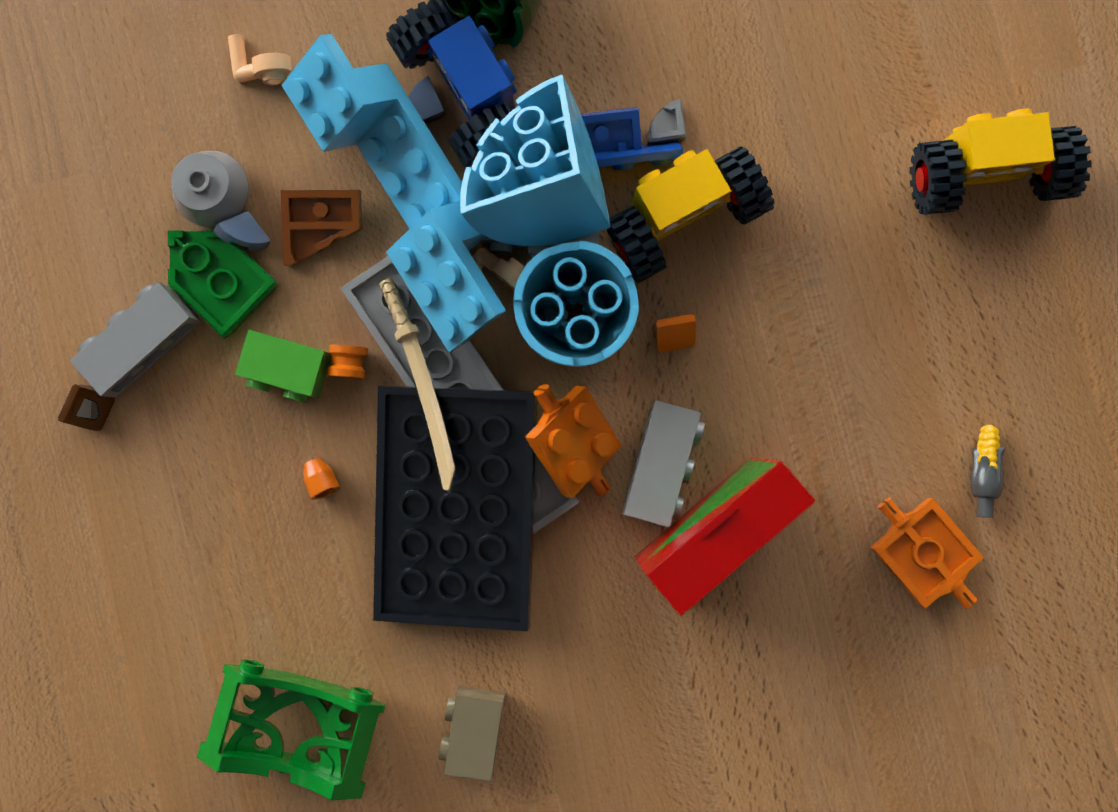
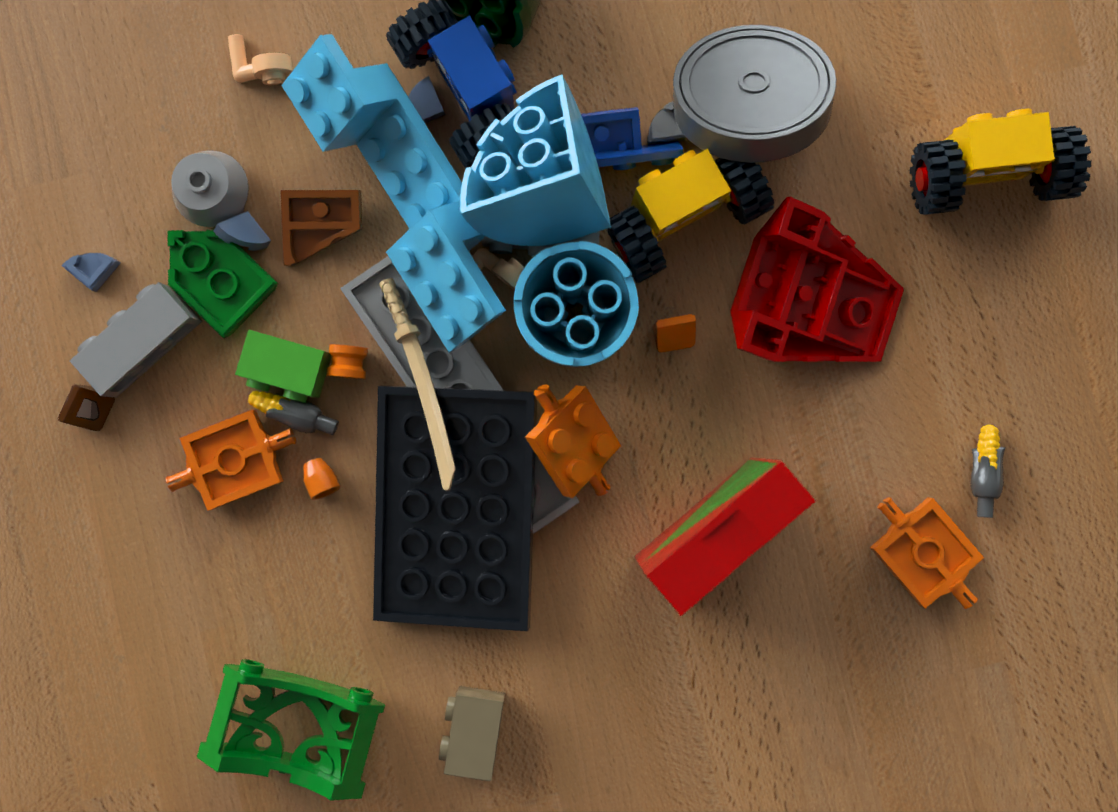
light grey brick [622,400,705,527] -> none
none -> sand blue tile [61,253,121,292]
none -> orange plate [166,409,297,511]
none -> dark grey piece [248,390,339,435]
none -> brick [673,25,836,163]
none -> red wedge [730,196,904,362]

